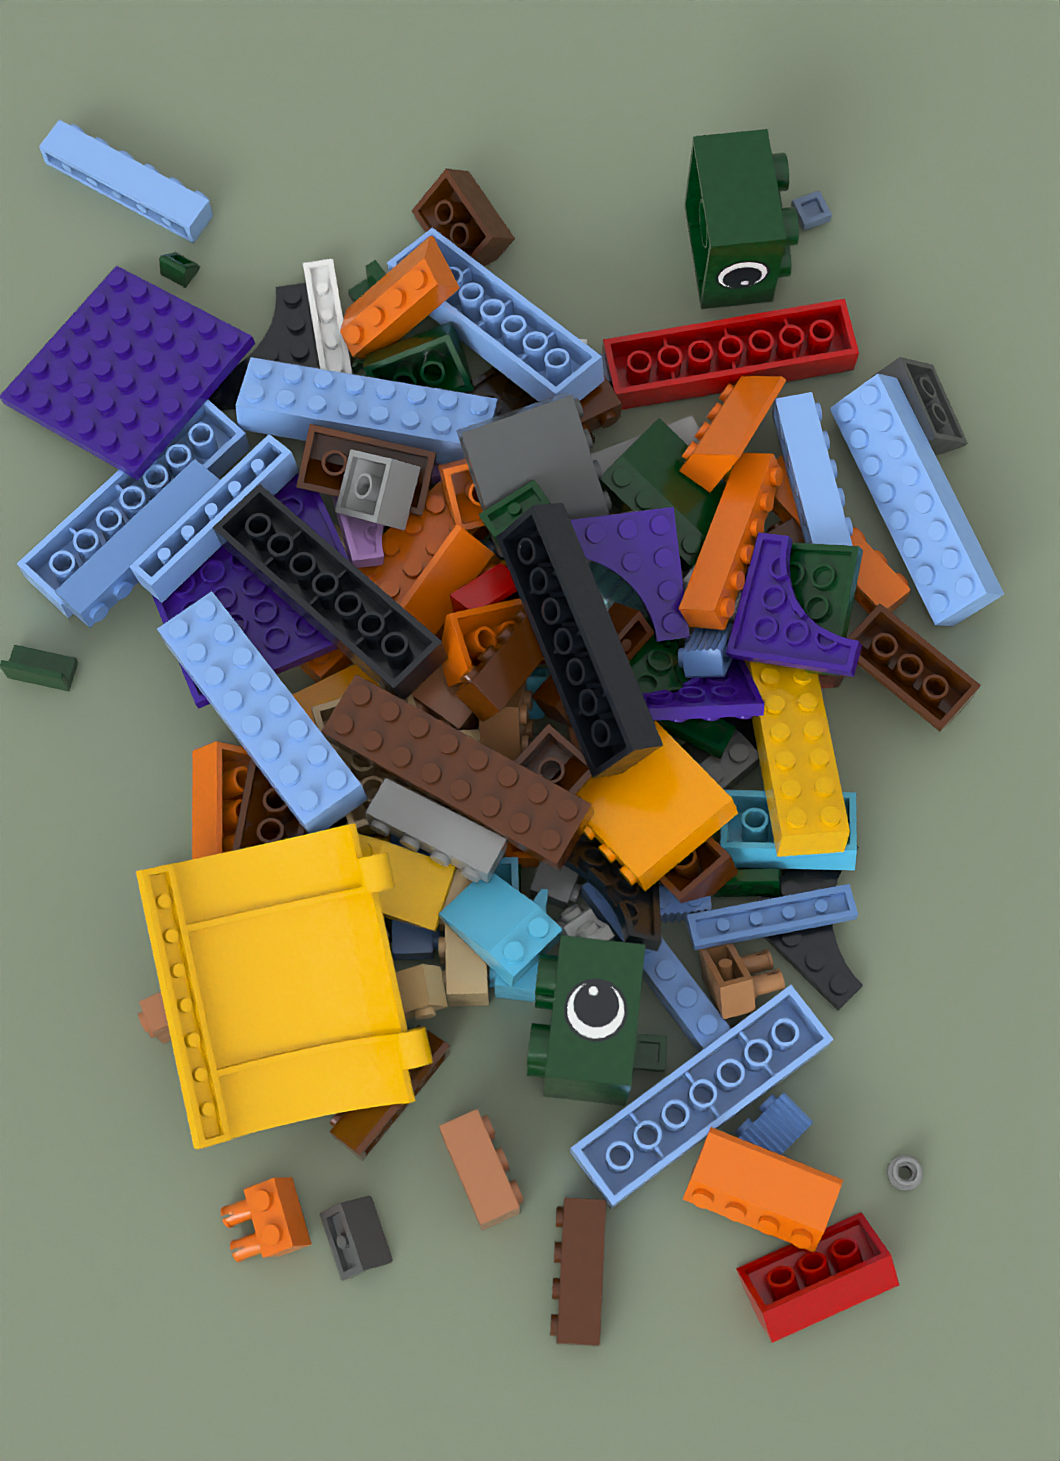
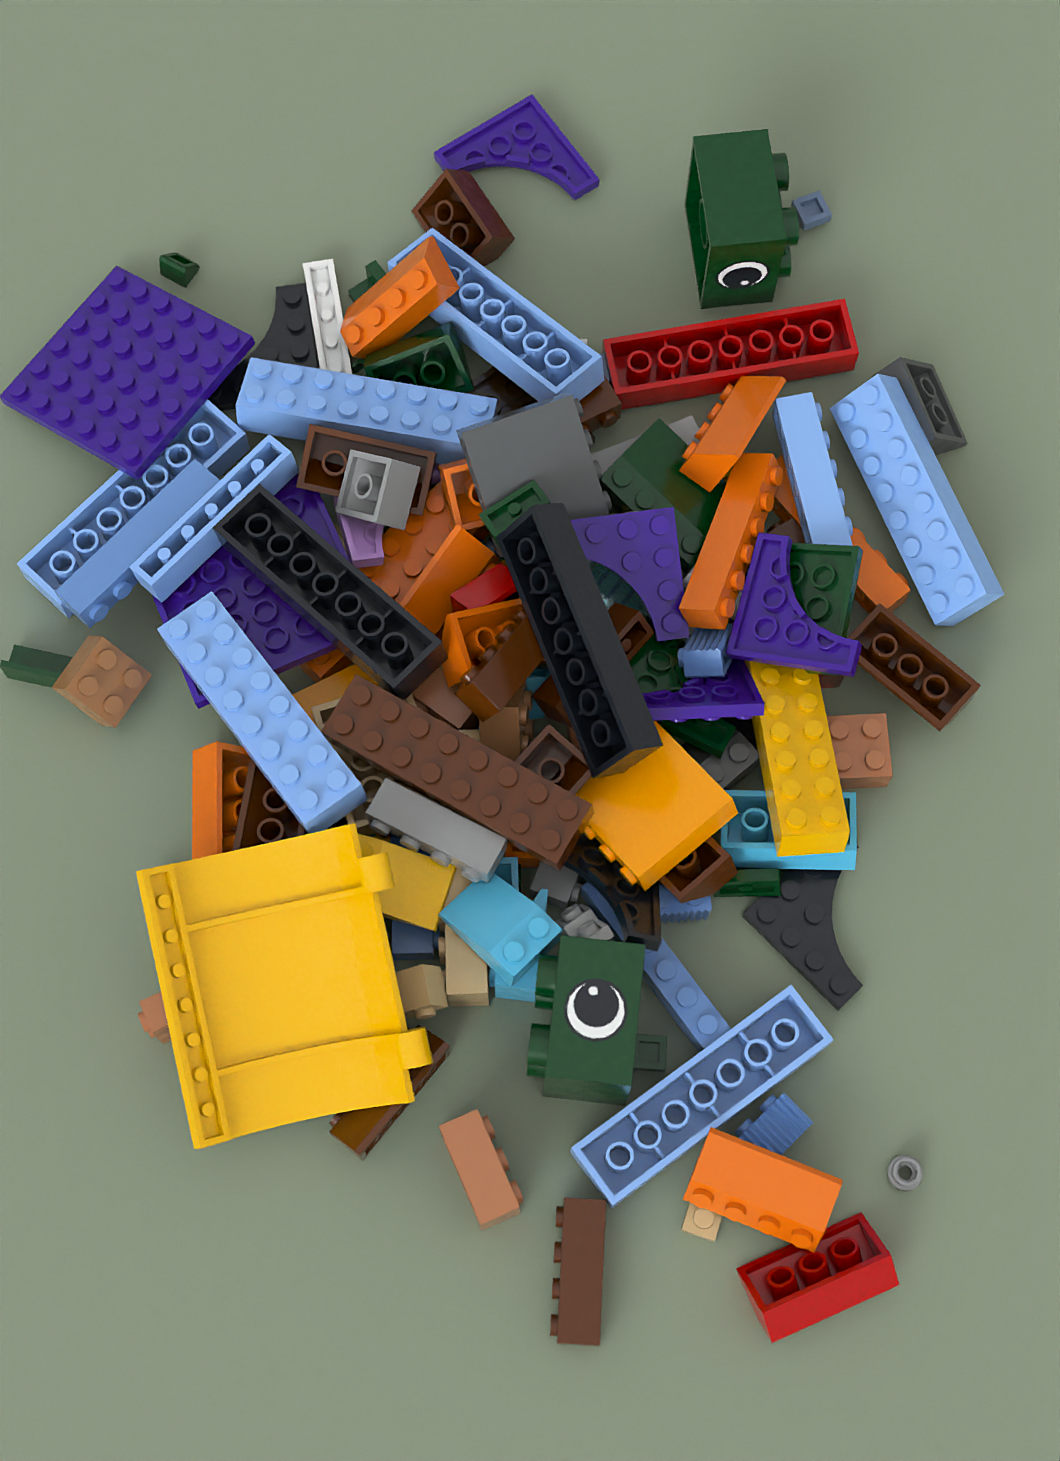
light blue brick [39,120,213,243] -> none
orange brick [220,1177,312,1262] -> none
dark grey panel [320,1196,393,1281] -> none
medium blue plate [685,884,858,951] -> none
medium nougat brick [699,943,785,1019] -> none
none -> medium nougat brick [51,635,152,728]
none -> dark purple plate [434,94,600,200]
none -> tan plate [681,1202,722,1242]
none -> nougat brick [827,713,893,789]

